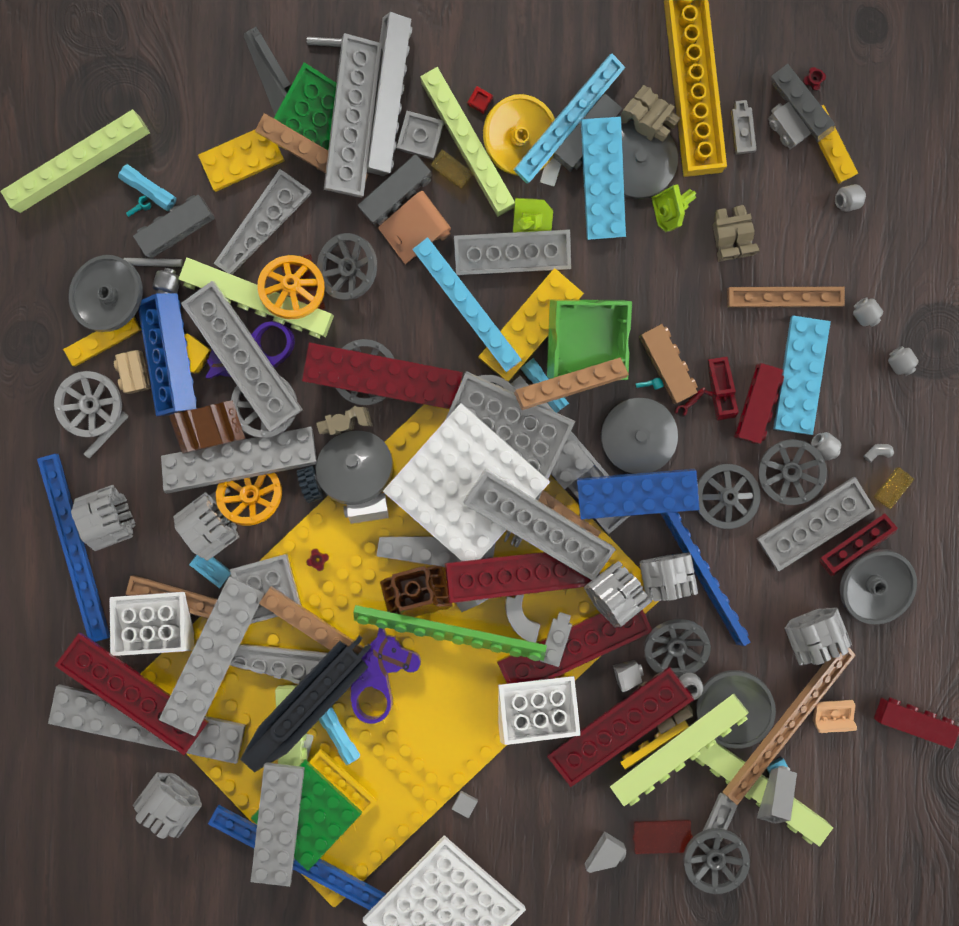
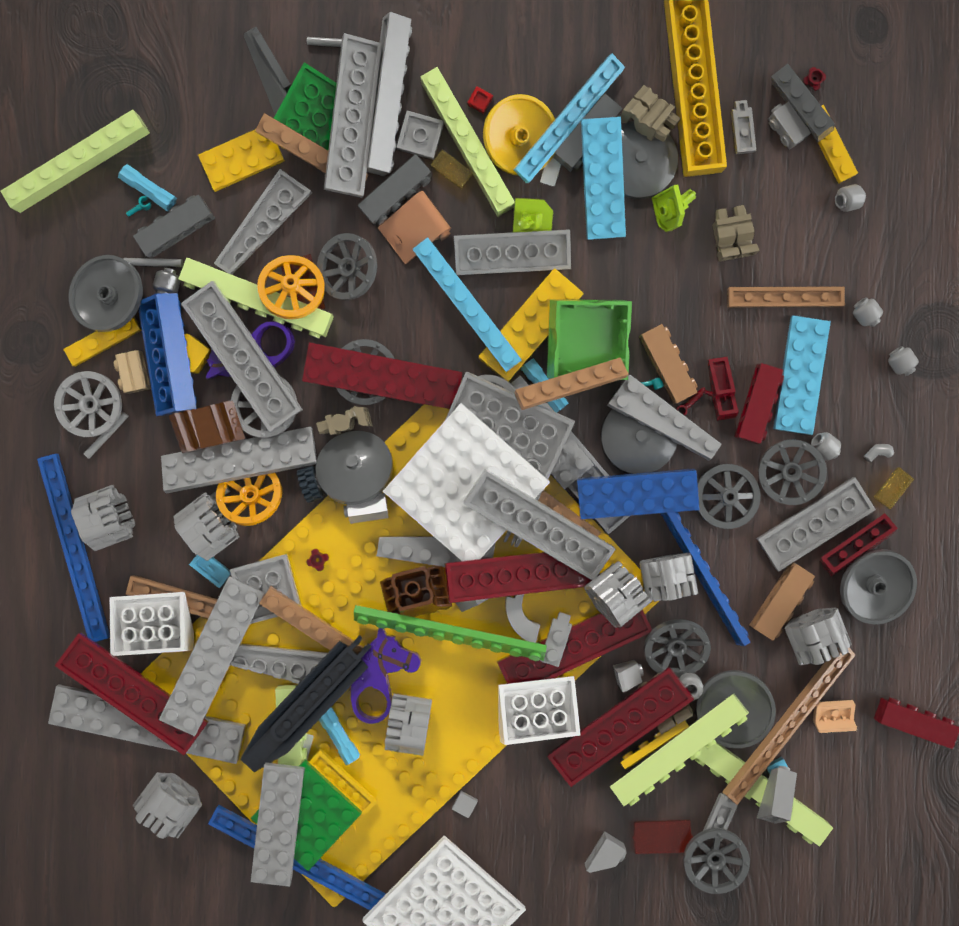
none -> light grey piece [385,694,432,756]
none -> light grey wing [607,375,722,460]
none -> medium nougat brick [749,563,815,640]

